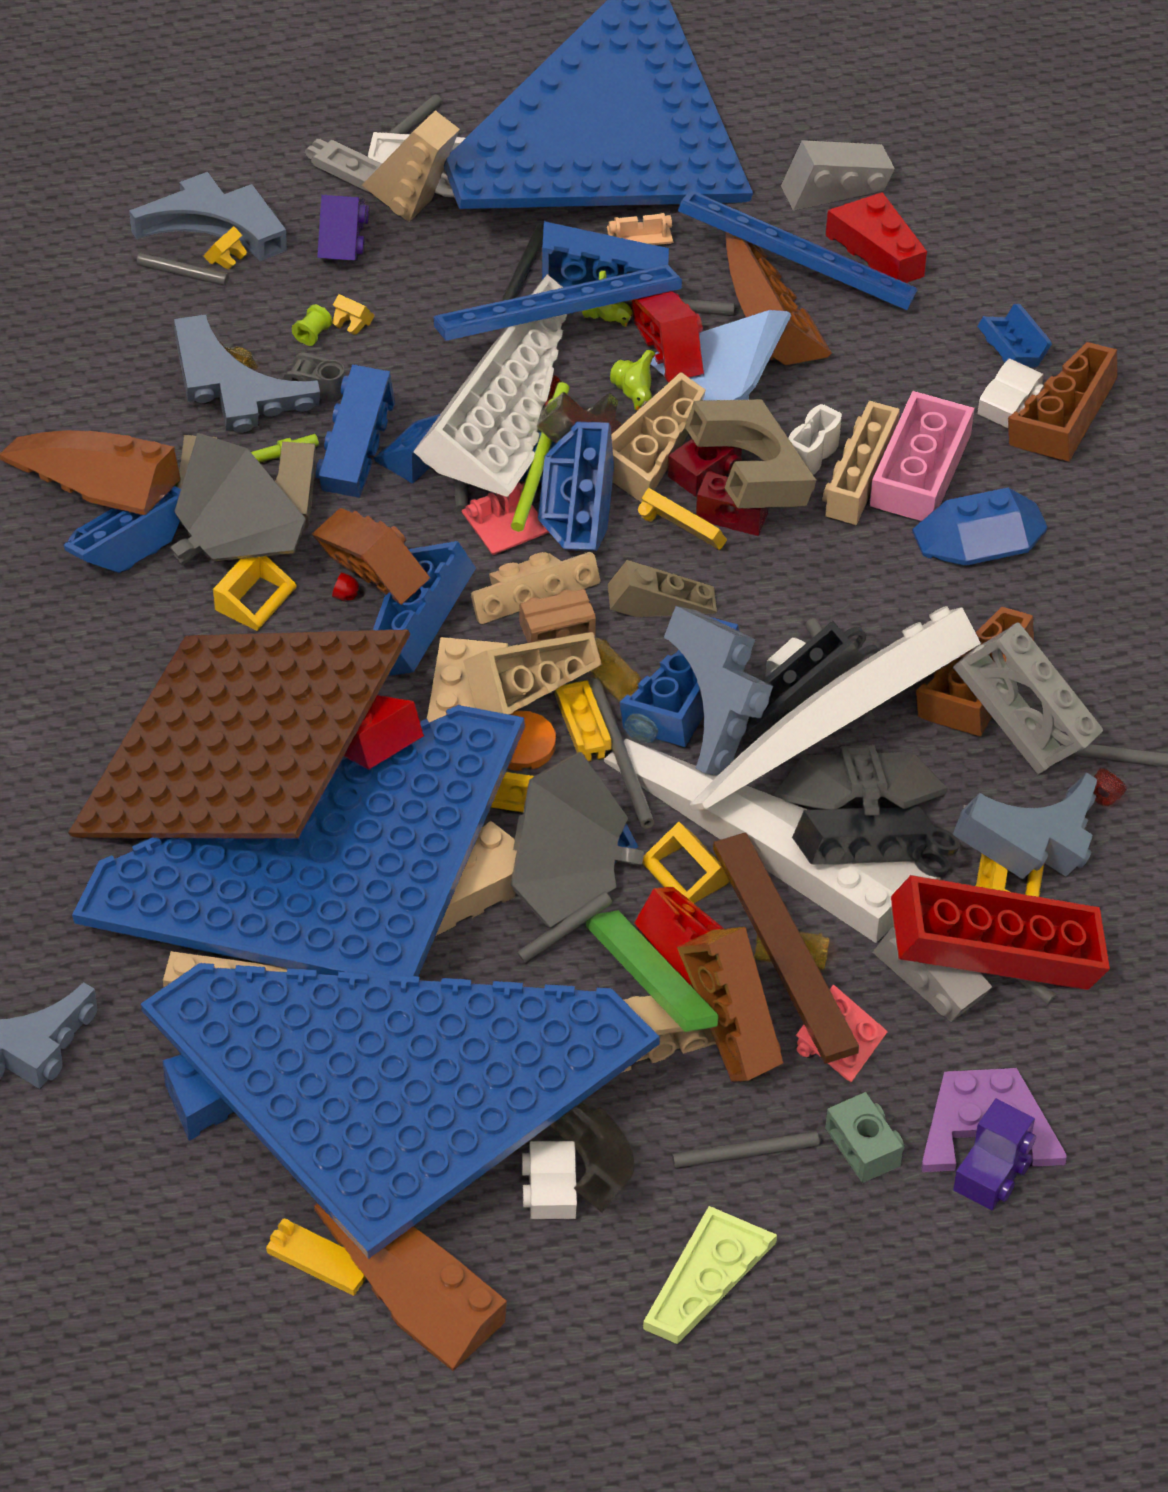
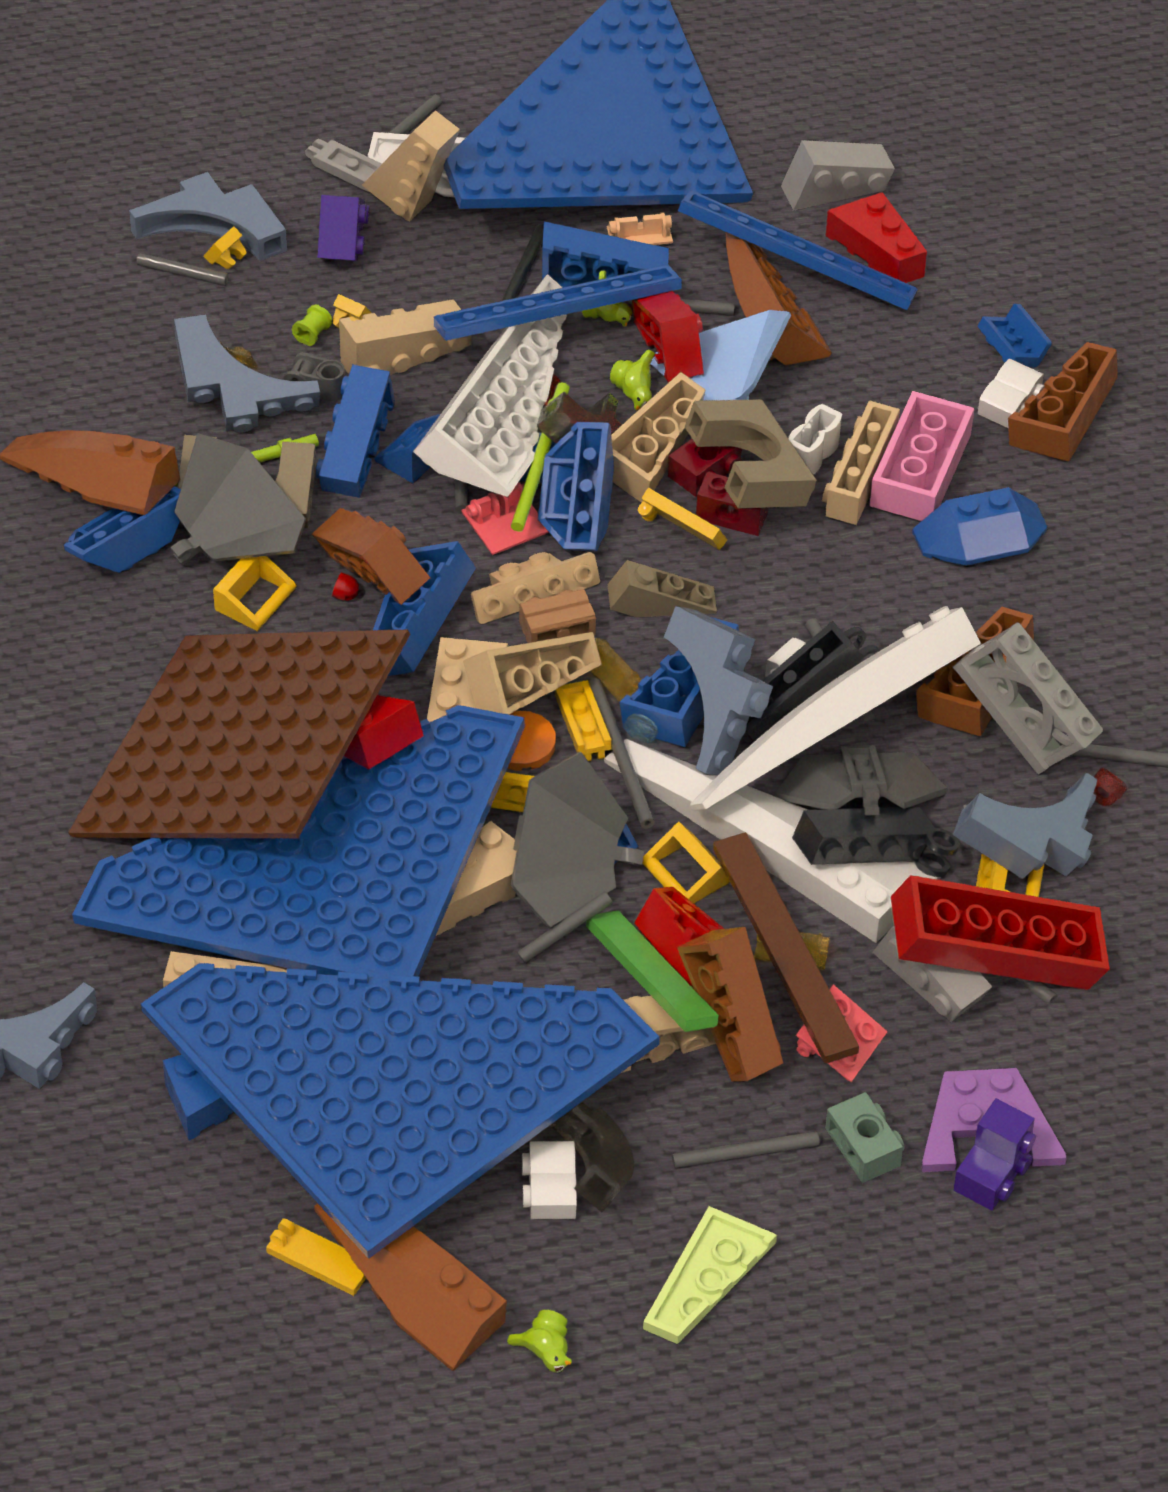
none -> tan wedge [339,299,471,375]
none -> lime animal [507,1310,572,1373]

